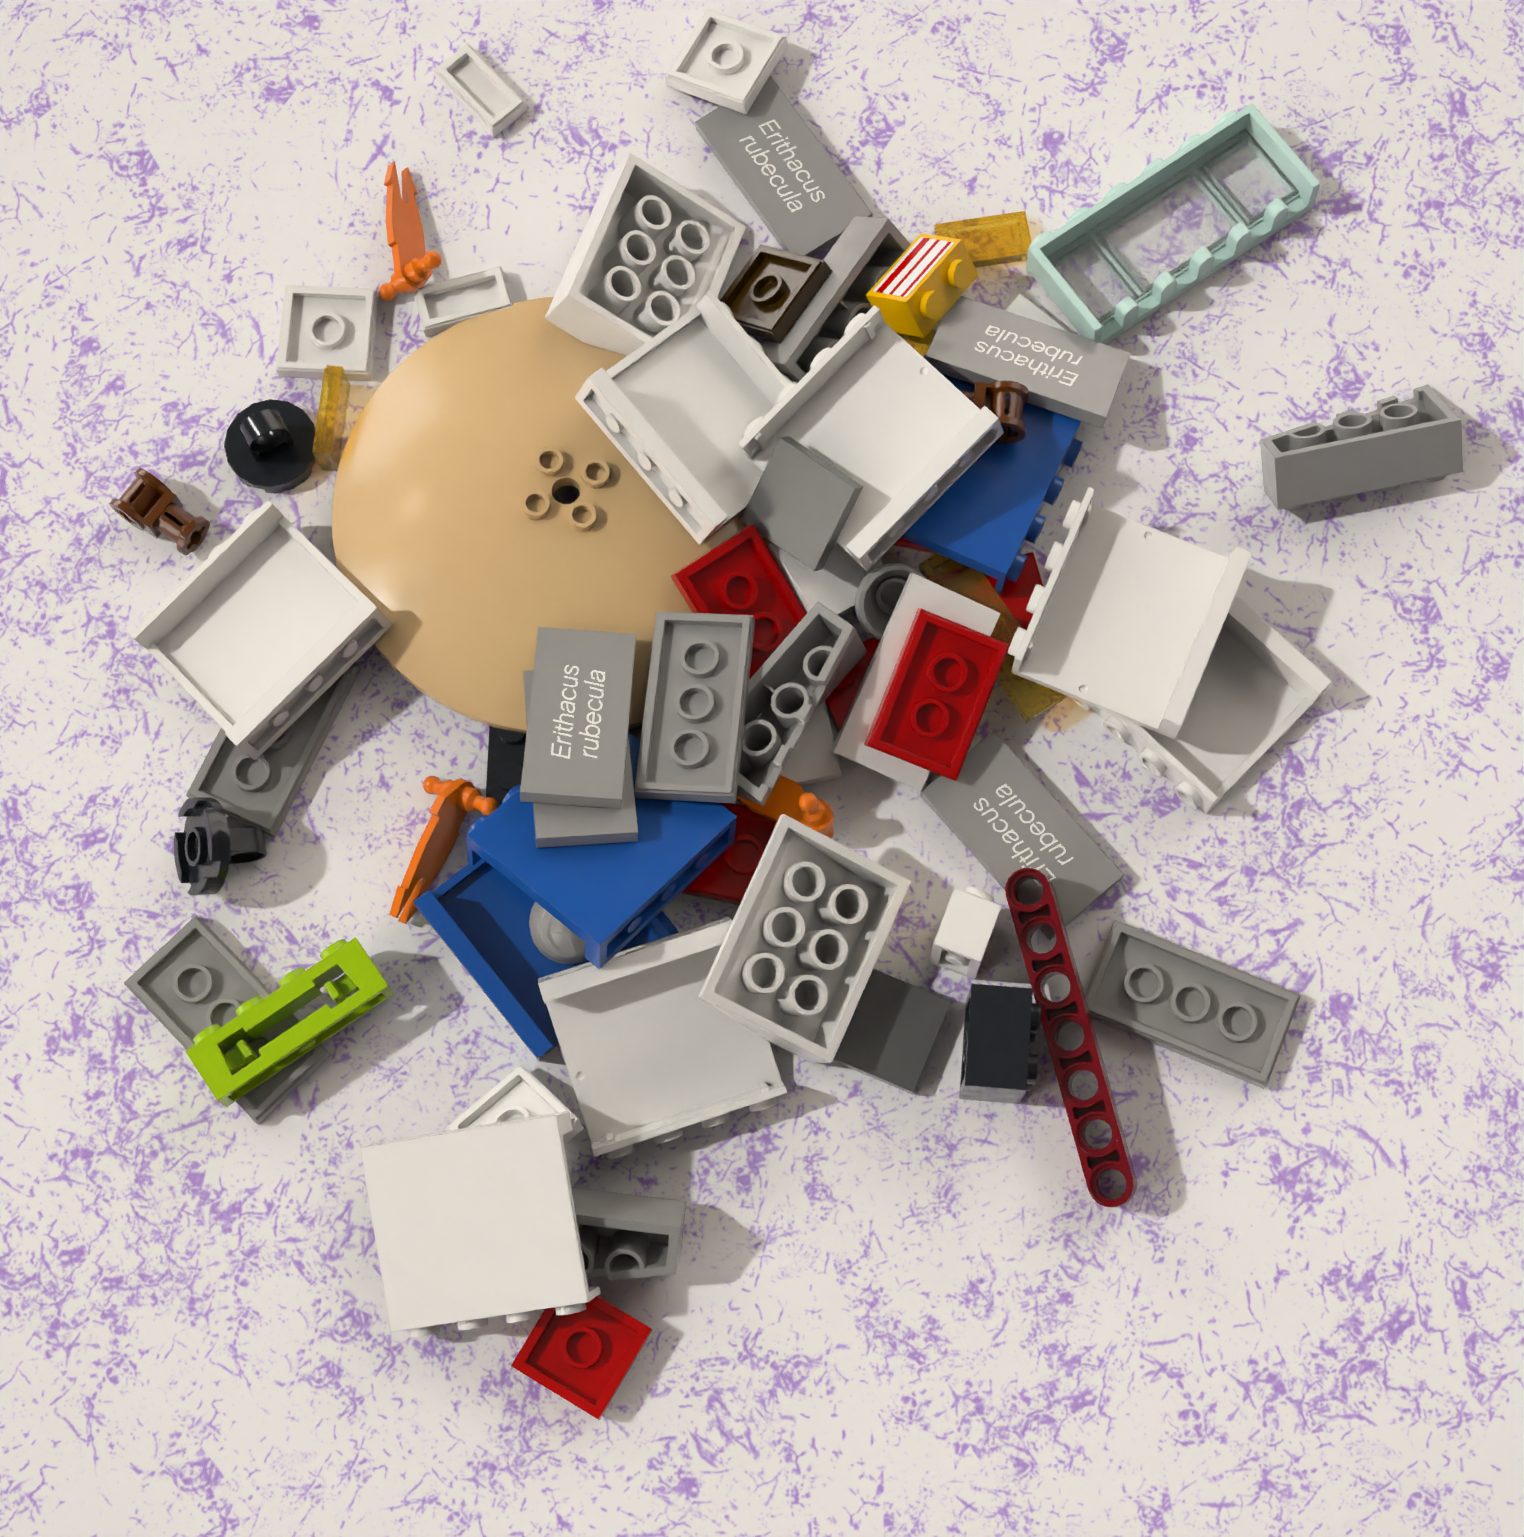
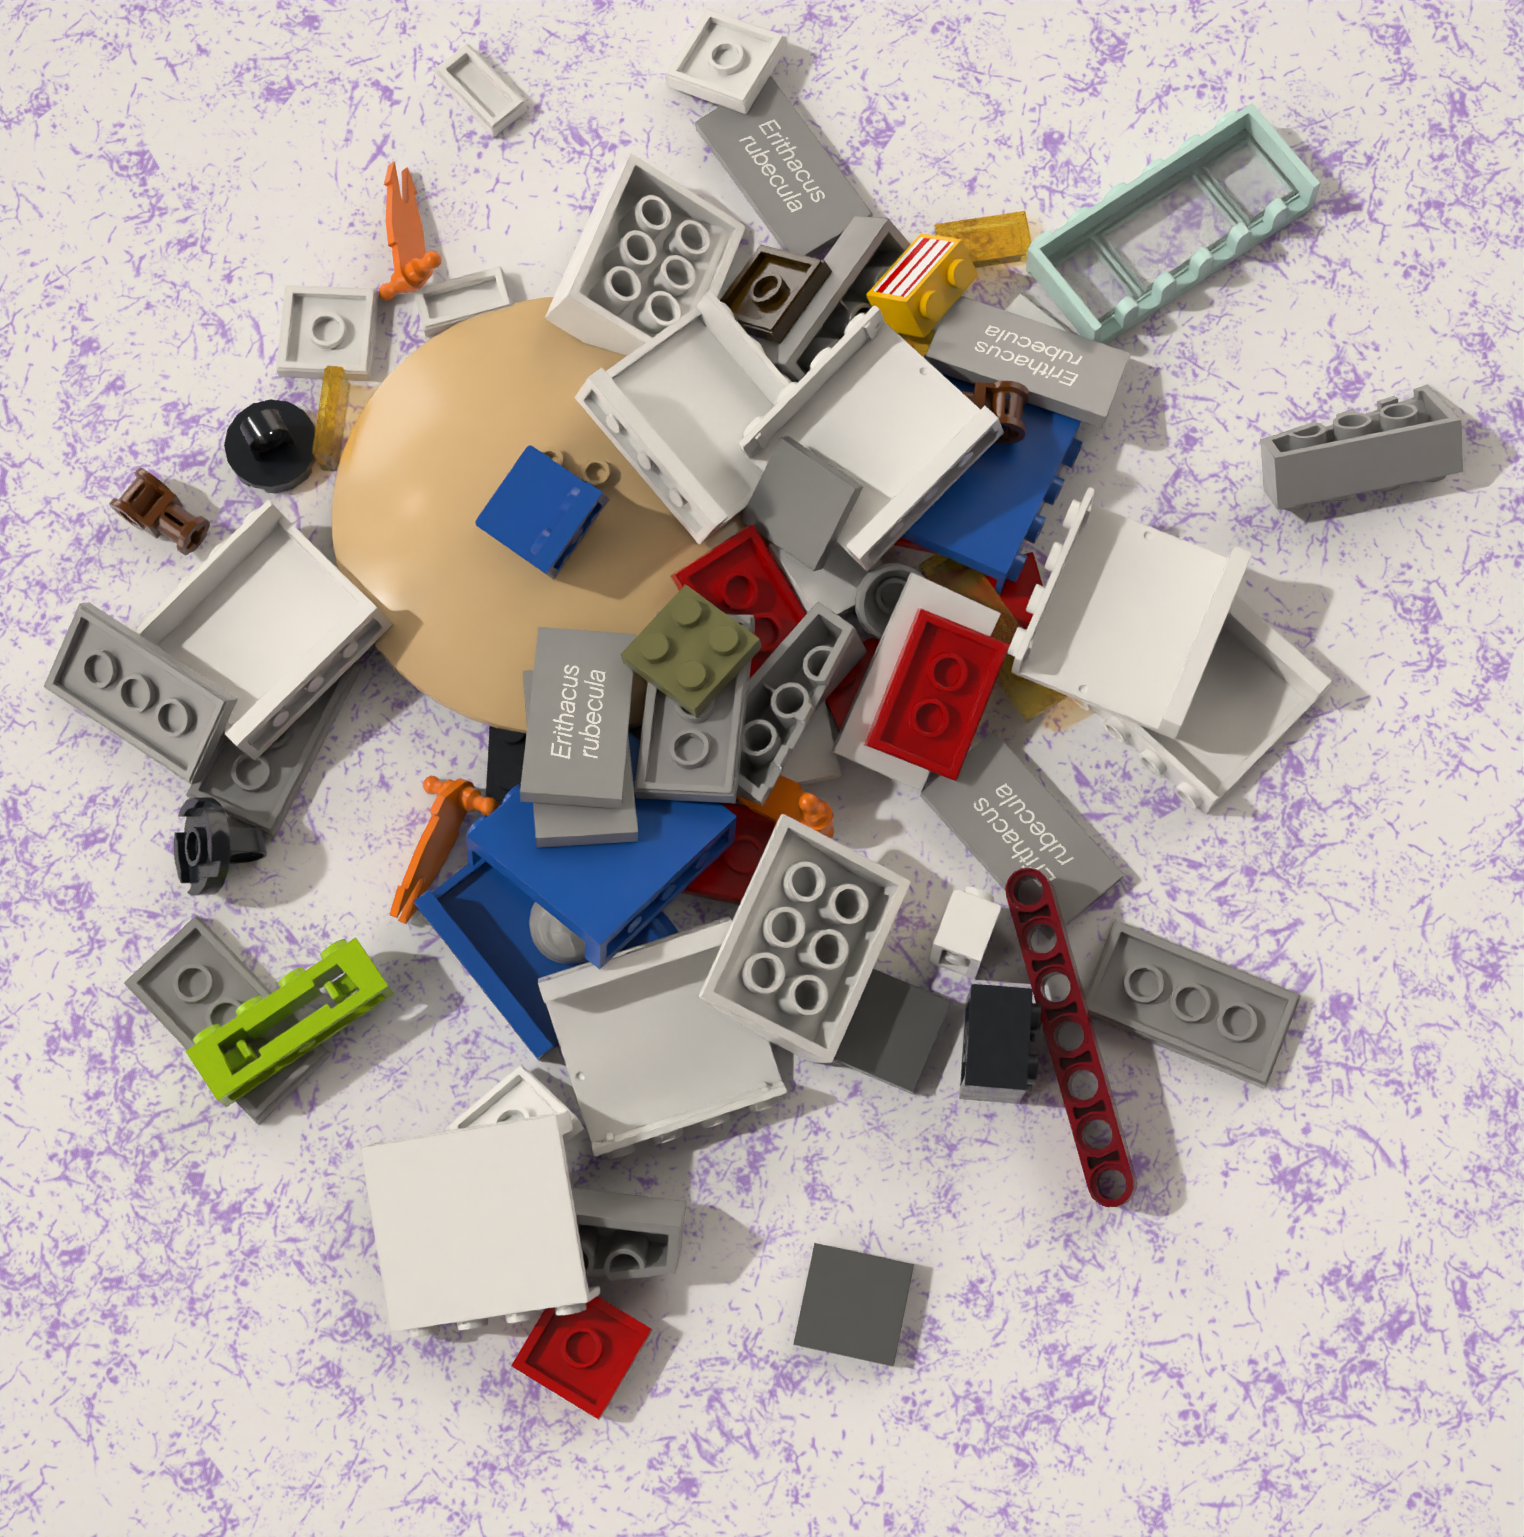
none -> light grey tile [44,602,238,784]
none -> blue bracket [475,445,609,580]
none -> olive plate [620,584,762,718]
none -> dark grey tile [793,1243,914,1367]

